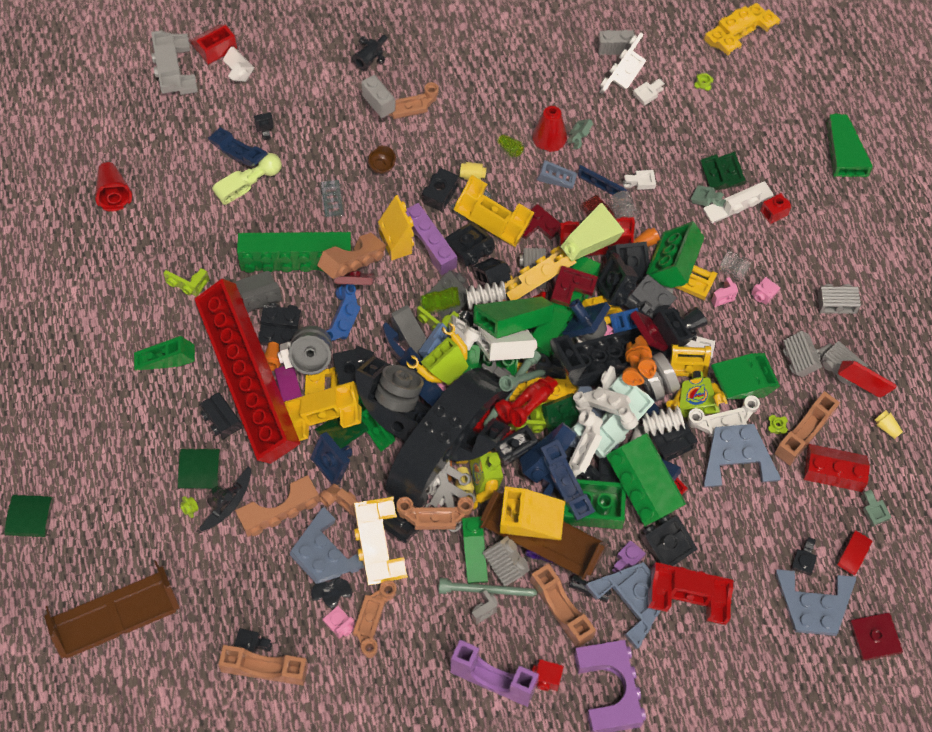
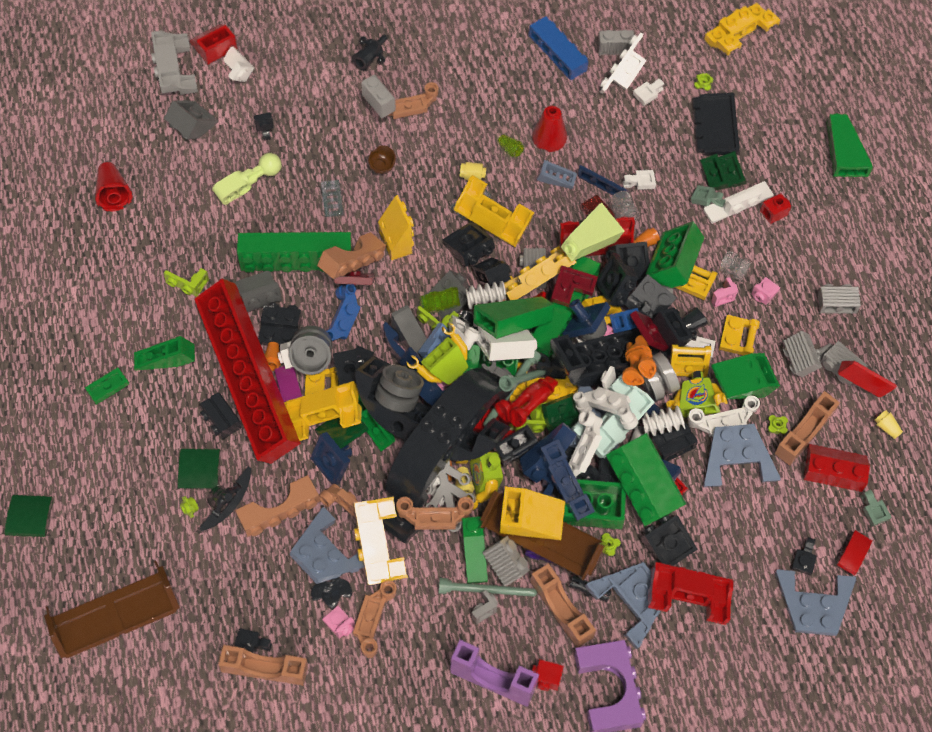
dark blue slope [208,127,267,166] -> none
medium lavender arch [406,203,457,276] -> none
black brick [422,168,459,212] -> none
dark red plate [522,204,560,240] -> none
sand green plate [567,119,593,149] -> none
medium lavender plate [612,540,646,573] -> none
dark red plate [849,613,903,662] -> none
none -> green plate [85,367,129,405]
none -> dark grey slope [164,101,219,140]
none -> blue brick [529,16,588,81]
none -> lime plate [602,533,621,556]
none -> black hinge [692,92,740,156]
none -> yellow plate [719,315,760,356]

